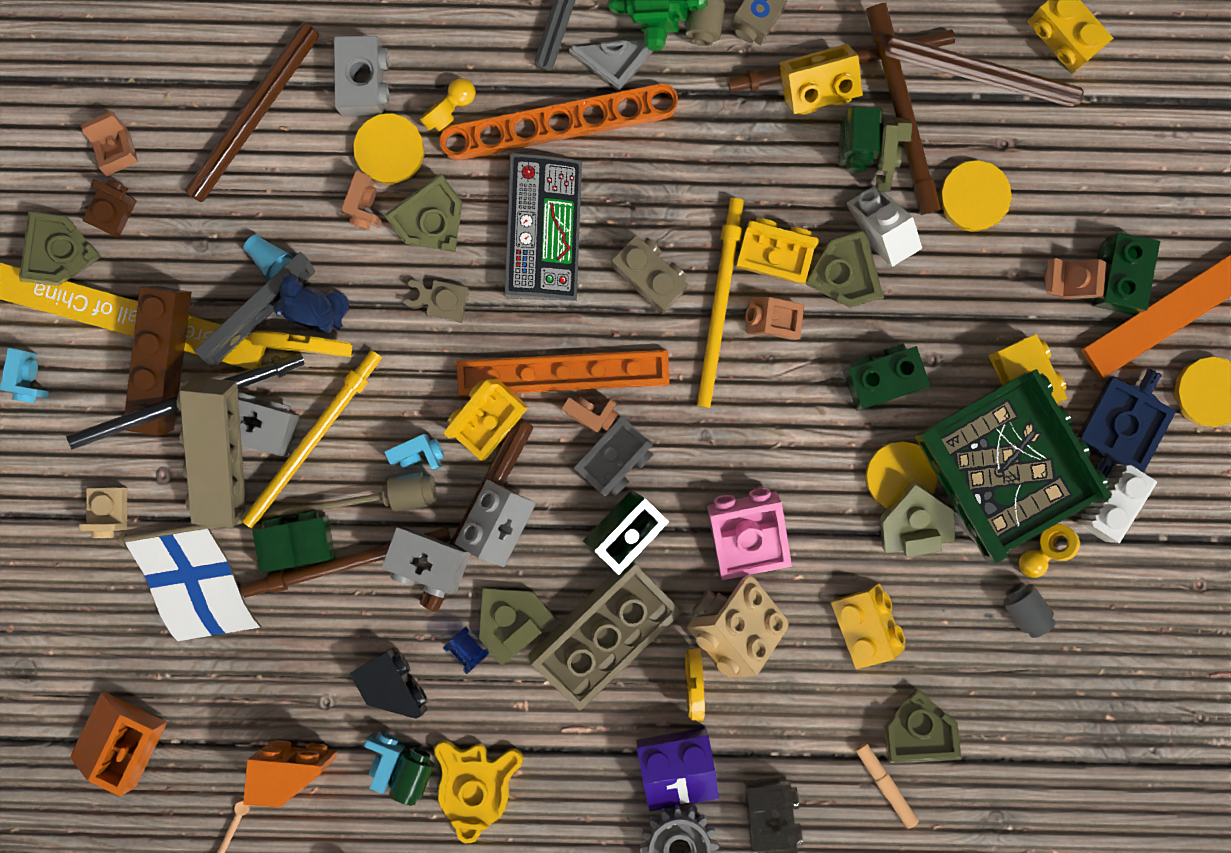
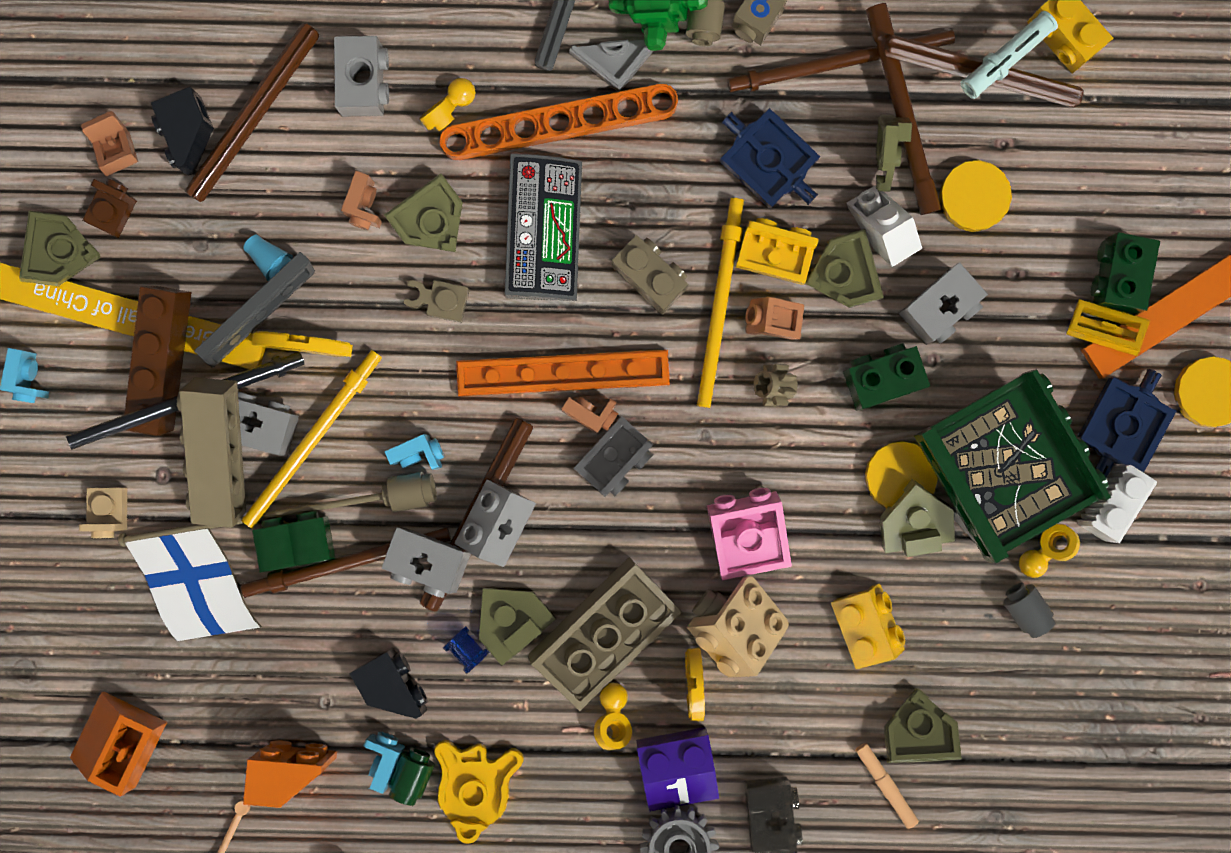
dark blue hair [273,272,349,333] -> none
yellow tile [353,113,425,185] -> none
yellow bracket [443,379,529,461] -> none
dark green brick [583,490,668,575] -> none
yellow brick [779,44,863,114] -> none
dark green brick [839,106,883,173] -> none
yellow brick [988,334,1068,404] -> none
nougat bracket [1044,258,1106,299] -> none
none -> black slope [151,87,214,176]
none -> yellow plate [594,683,632,750]
none -> dark blue plate [720,108,820,209]
none -> dark tan gear [754,363,798,407]
none -> light grey brick [898,262,988,345]
none -> light aqua pin [960,11,1058,99]
none -> yellow tile [1066,299,1150,356]

